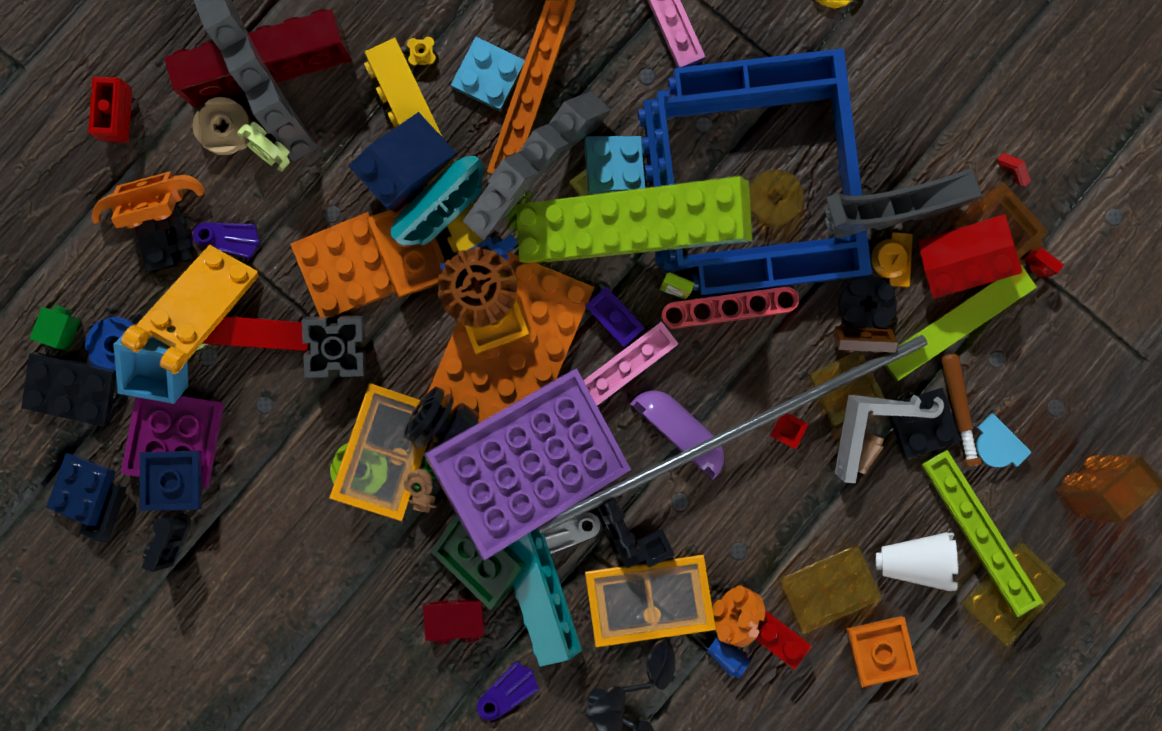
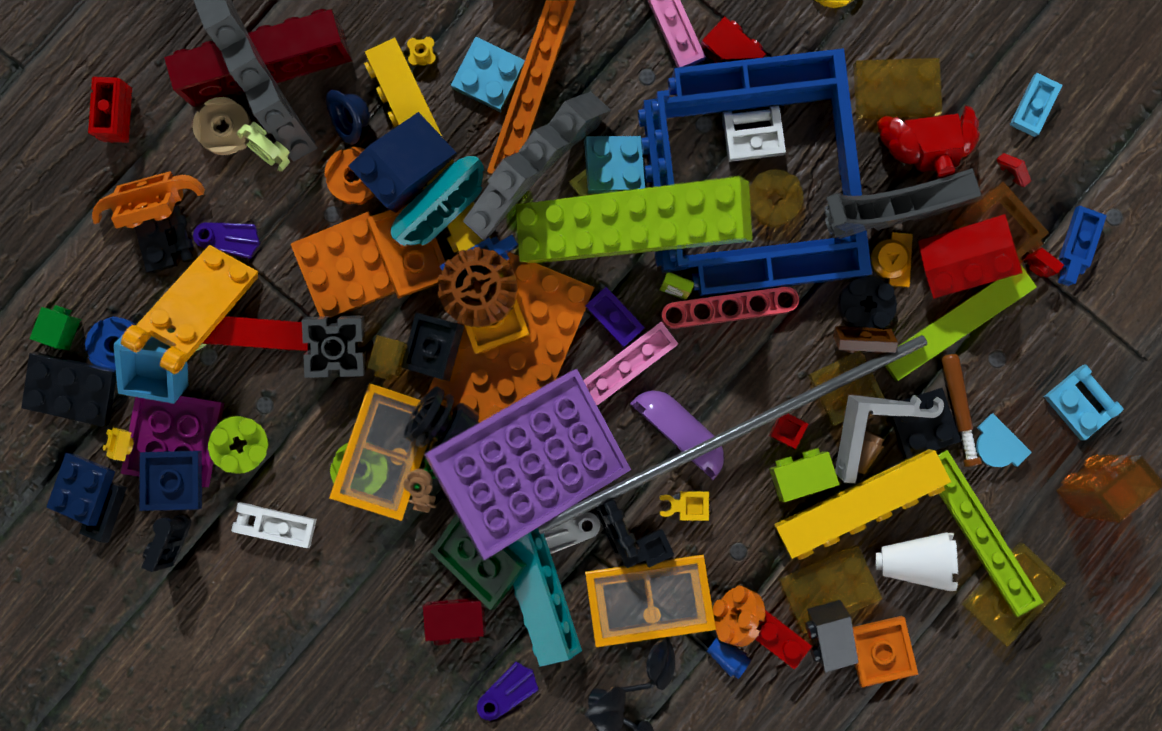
none -> yellow plate [103,428,134,461]
none -> lime plate [208,416,268,474]
none -> white plate [231,502,317,548]
none -> orange plate [325,147,375,205]
none -> dark blue hat [326,90,370,145]
none -> clear yellow brick [367,335,407,380]
none -> black plate [401,313,465,381]
none -> yellow plate [659,491,709,521]
none -> red slope [701,17,766,64]
none -> white plate [722,105,786,162]
none -> lime brick [769,448,840,502]
none -> yellow brick [774,449,951,560]
none -> brick [805,600,859,673]
none -> clear yellow plate [853,58,942,118]
none -> red torso [877,106,980,178]
none -> medium azure plate [1010,73,1062,137]
none -> medium azure plate [1044,364,1124,440]
none -> blue hinge [1058,205,1107,286]

